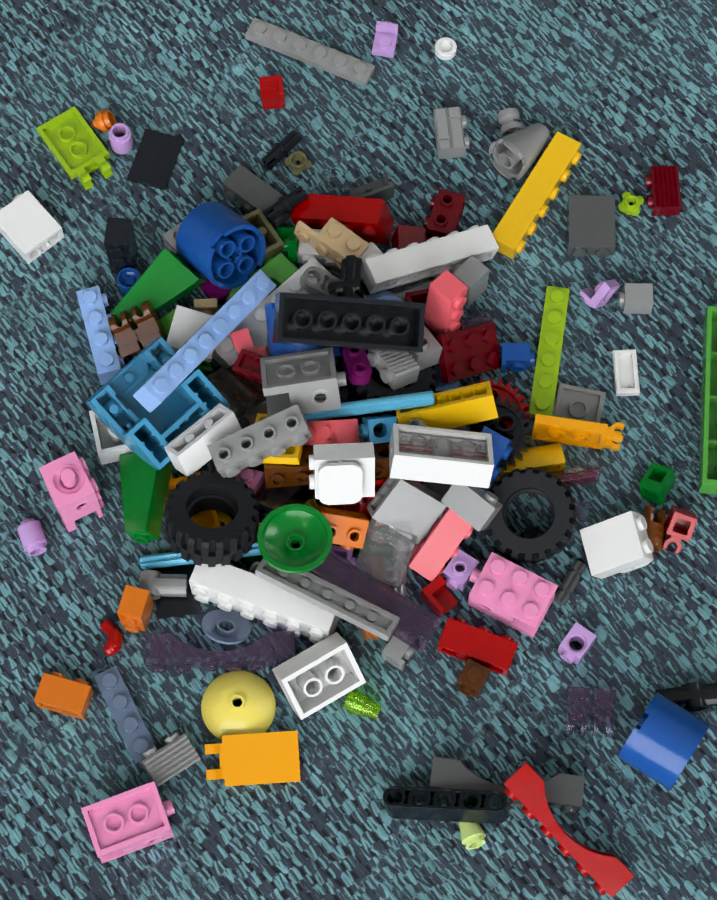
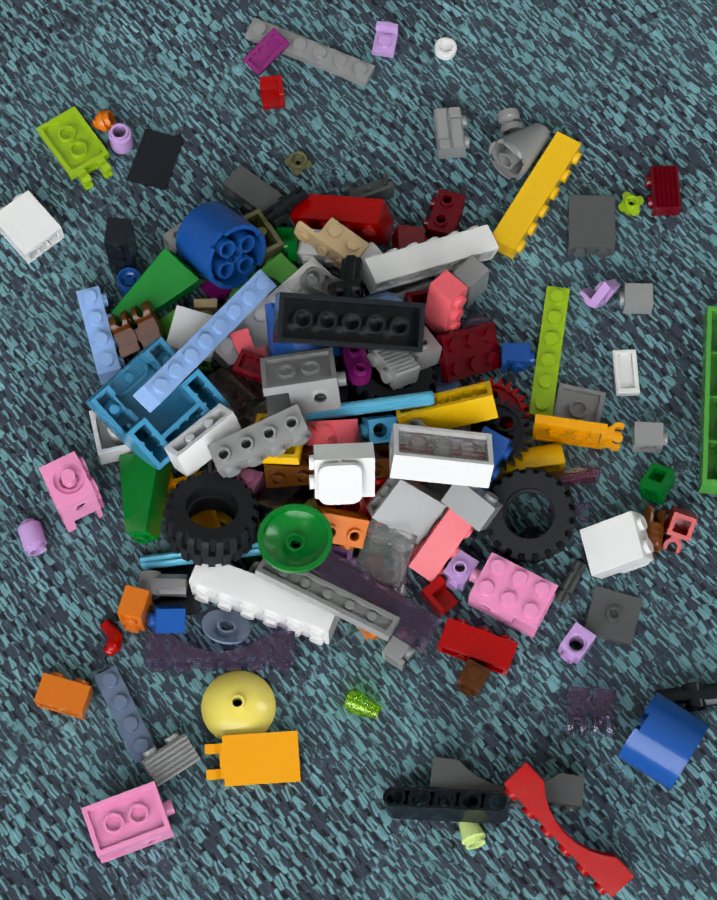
black axle [261,130,302,170] -> none
white brick [272,632,366,720] -> none
none -> blue brick [147,605,186,634]
none -> magenta plate [243,28,290,76]
none -> dark grey plate [584,586,643,647]
none -> light grey brick [632,421,668,453]

